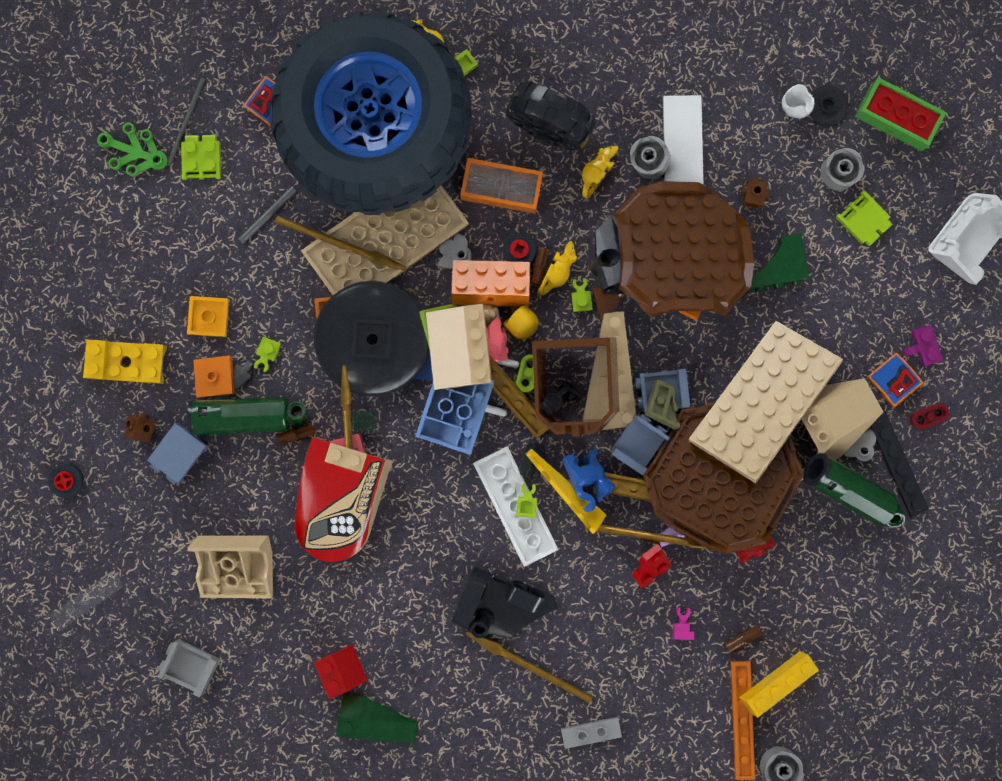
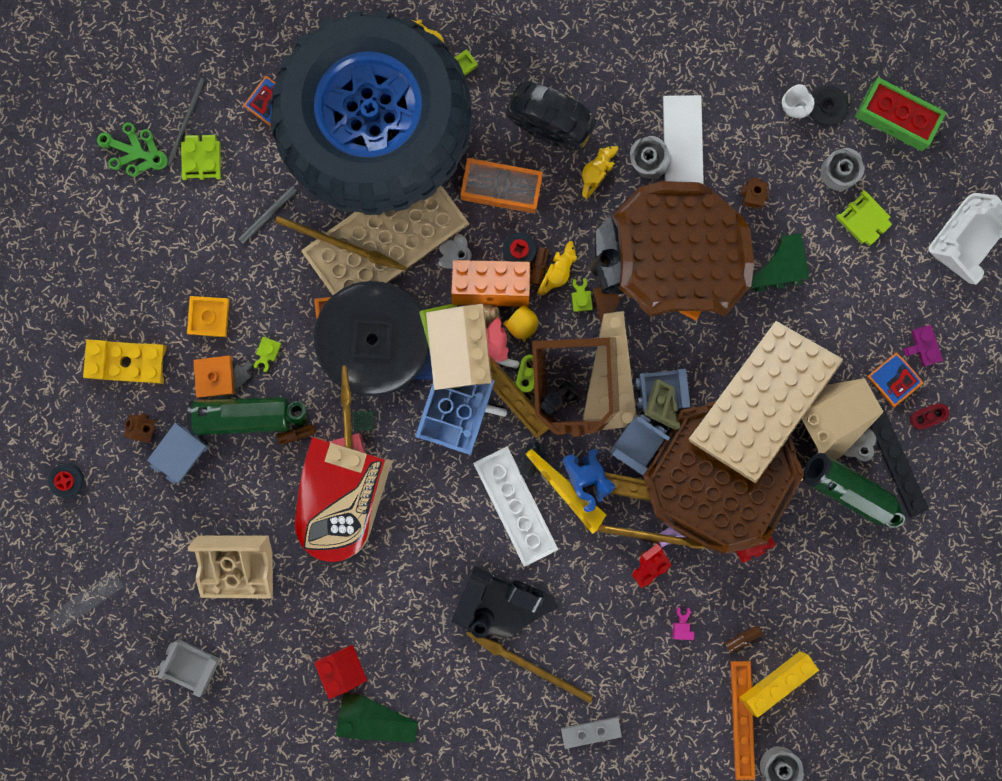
lime plate [516,483,537,518] -> none

